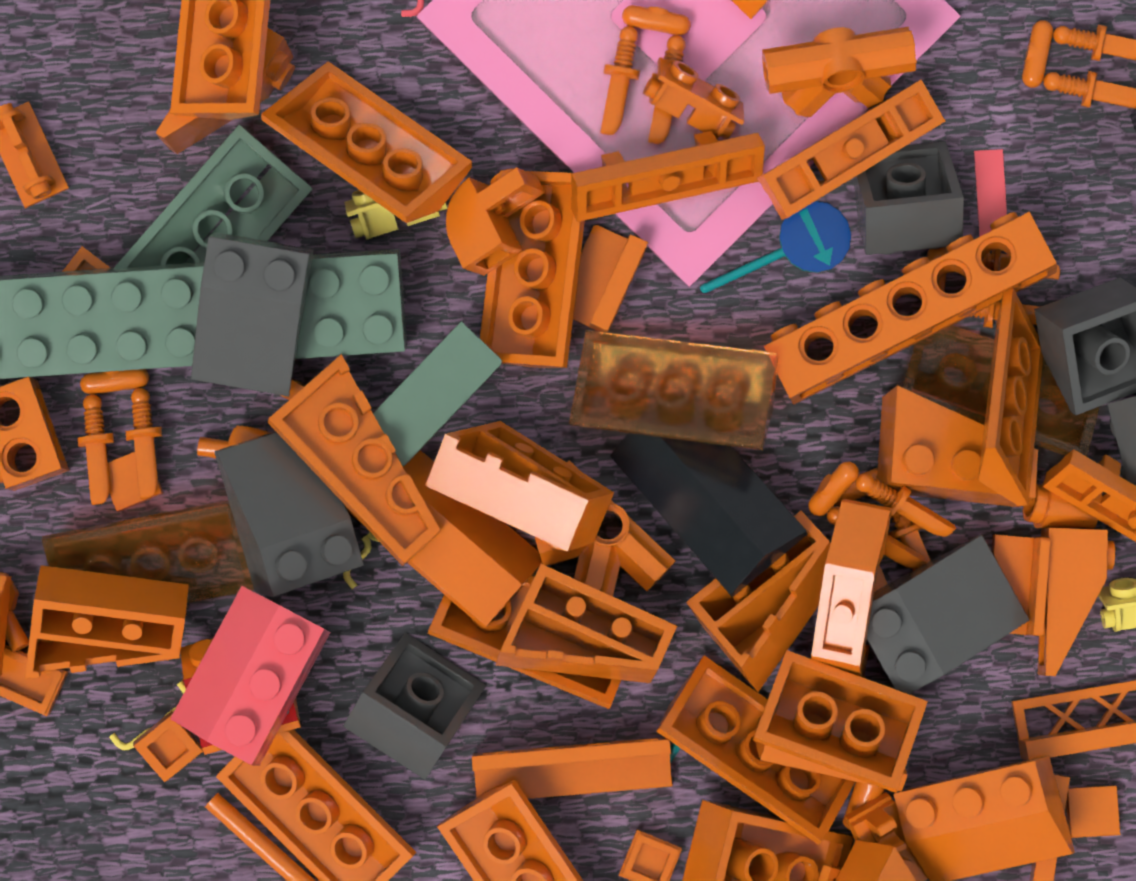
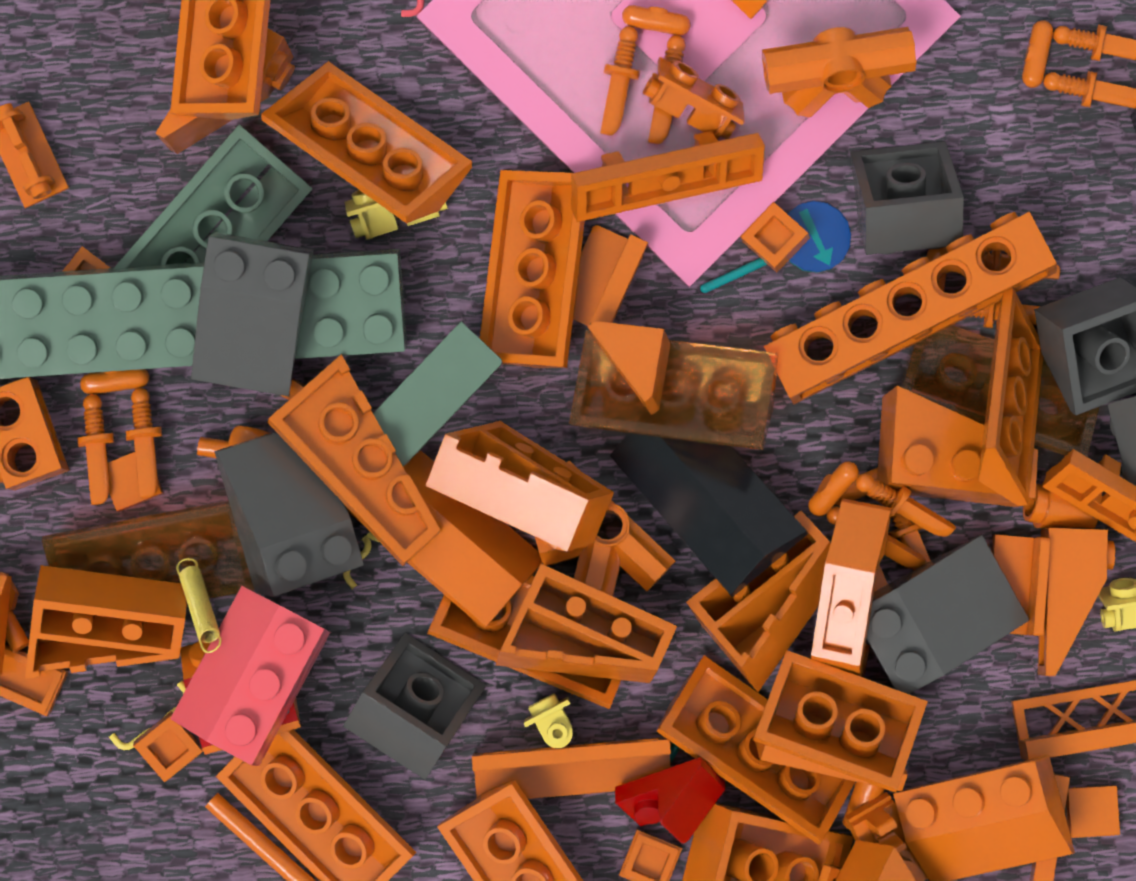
orange brick [446,167,545,276] -> none
orange hinge [758,79,946,220] -> none
coral window [974,149,1007,237] -> none
none -> light yellow piece [176,558,222,653]
none -> light yellow hinge [524,693,573,748]
none -> orange slope [588,321,671,415]
none -> red slope [615,757,725,844]
none -> orange tile [740,202,810,273]

